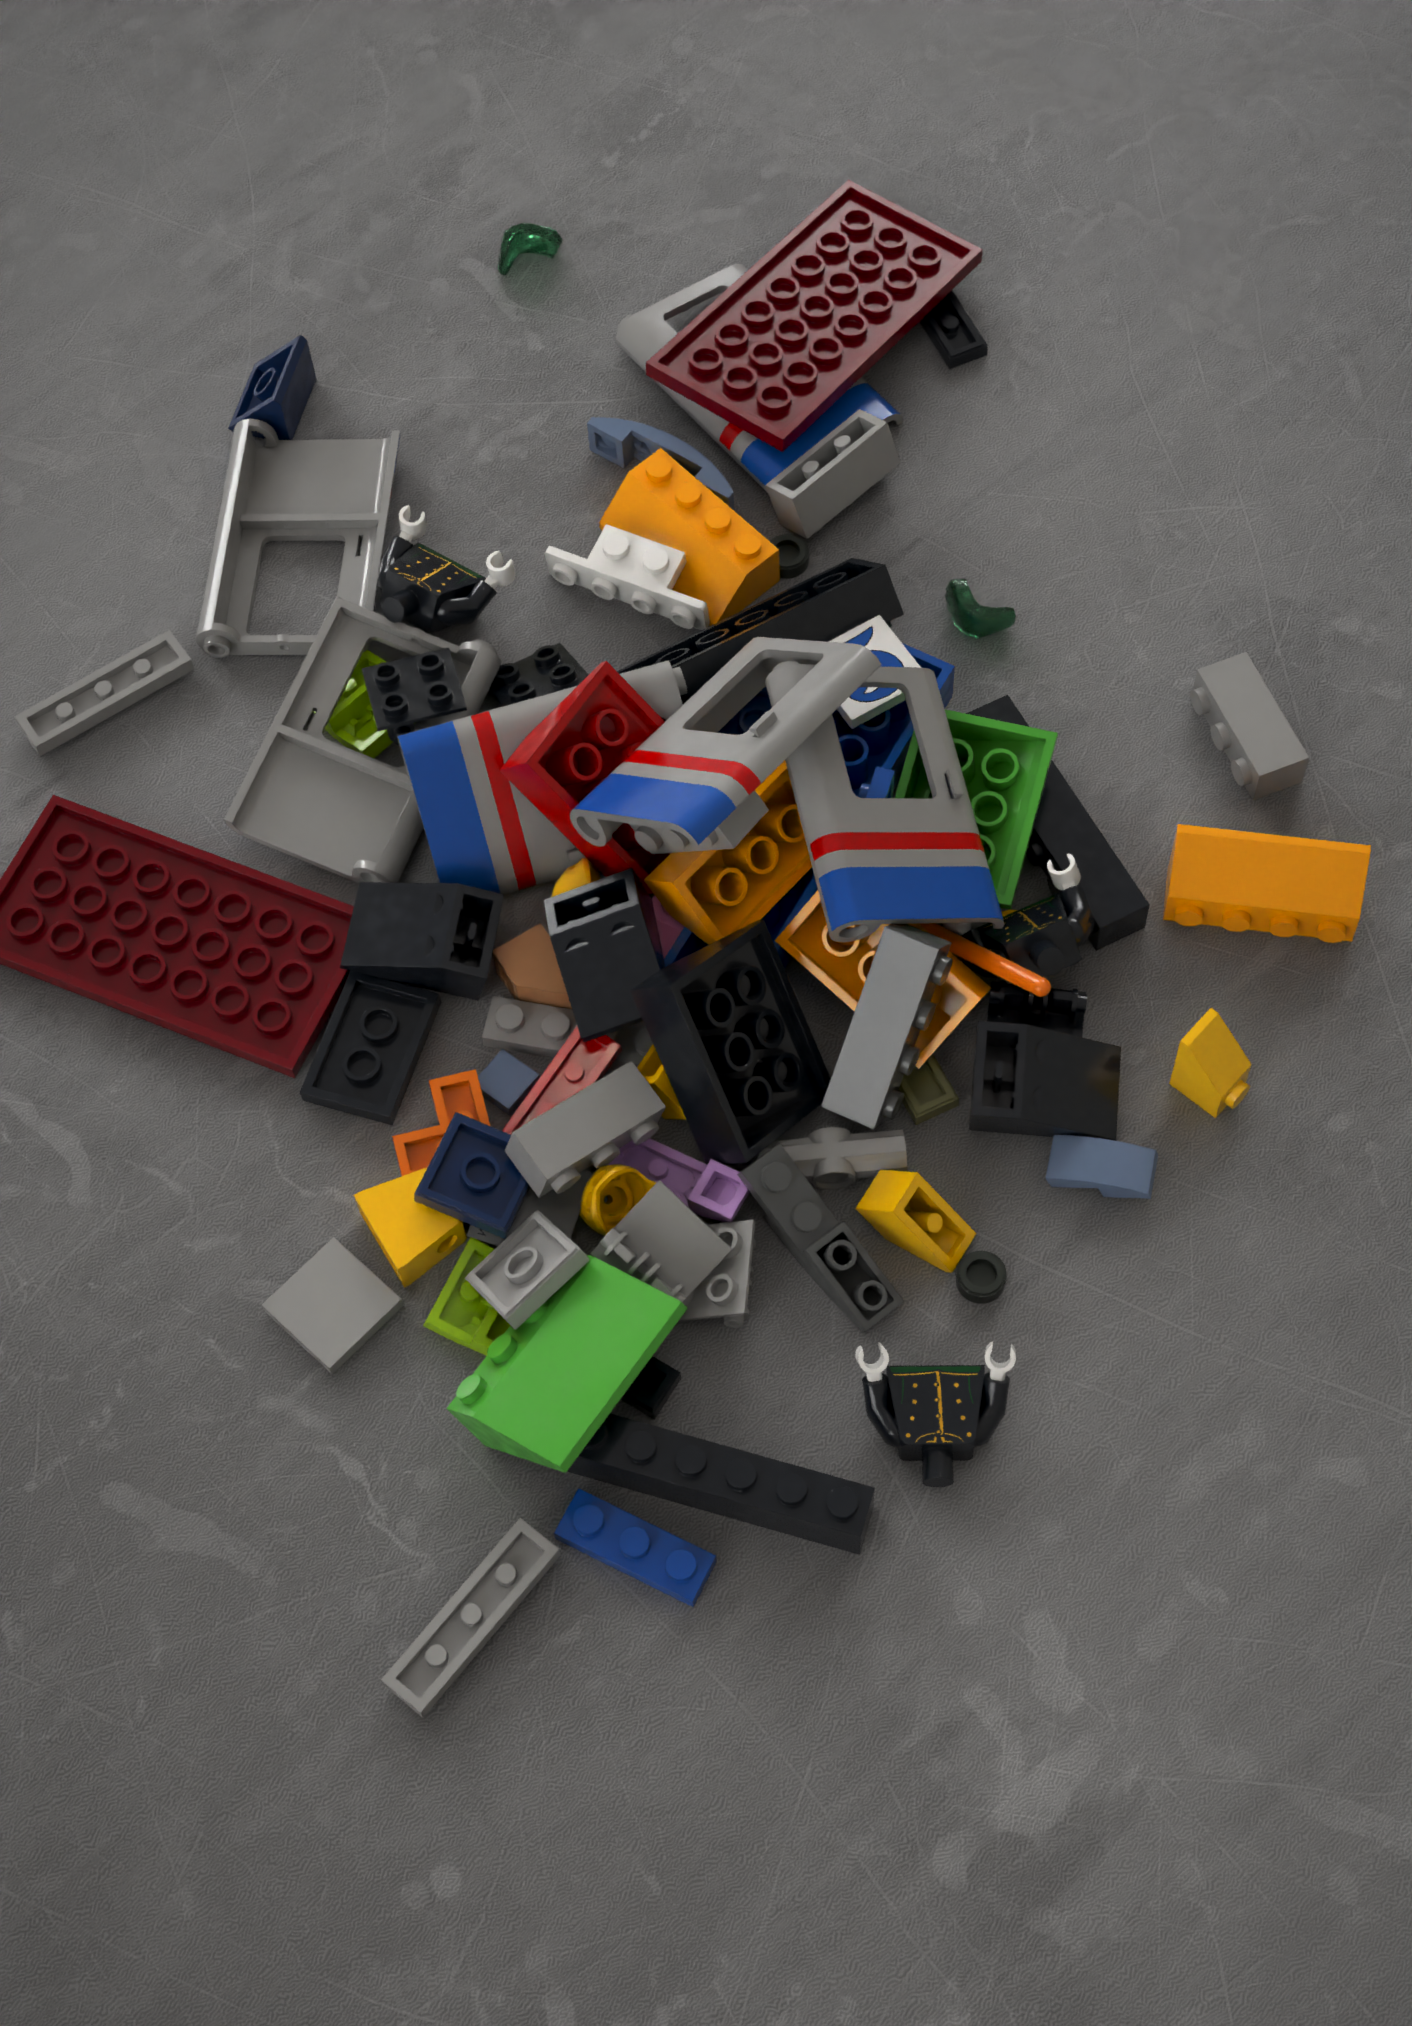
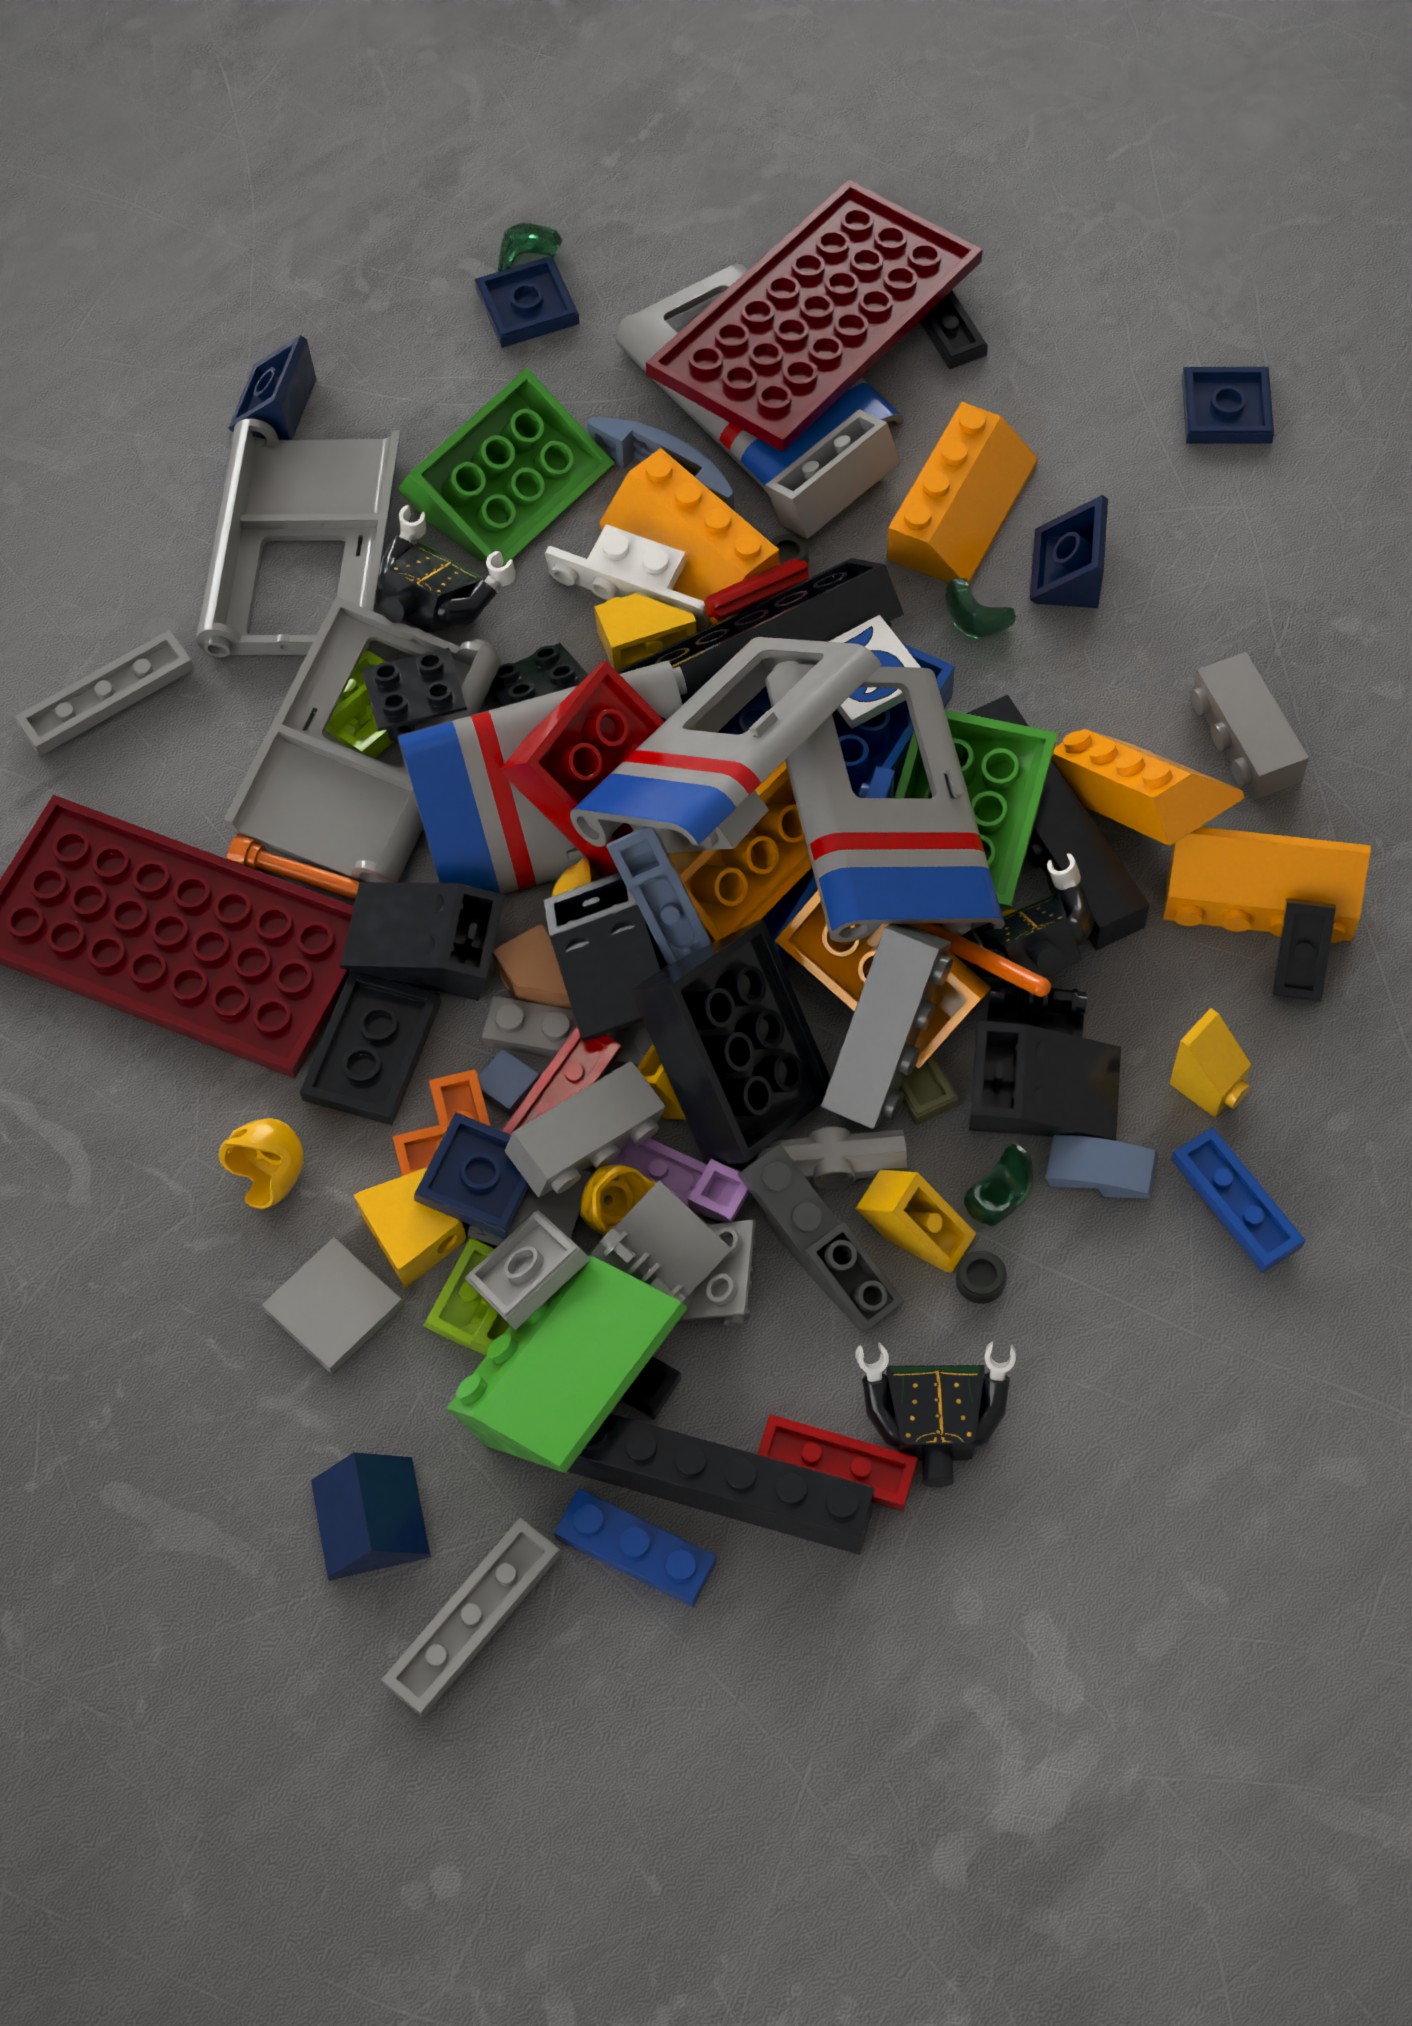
none -> yellow helmet [218,1118,304,1209]
none -> orange piece [226,833,360,899]
none -> dark blue slope [311,1452,431,1581]
none -> bright green slope [397,367,615,567]
none -> dark blue tile [475,255,580,348]
none -> yellow slope [594,593,697,671]
none -> sand blue slope [606,826,712,965]
none -> red axle [704,558,810,620]
none -> red plate [757,1414,918,1512]
none -> light orange slope [887,402,1038,590]
none -> clear green hair [963,1143,1033,1226]
none -> dark blue slope [1030,495,1108,608]
none -> light orange slope [1052,729,1245,846]
none -> blue plate [1171,1127,1305,1273]
none -> dark blue tile [1182,367,1274,444]
none -> black plate [1272,898,1336,1001]

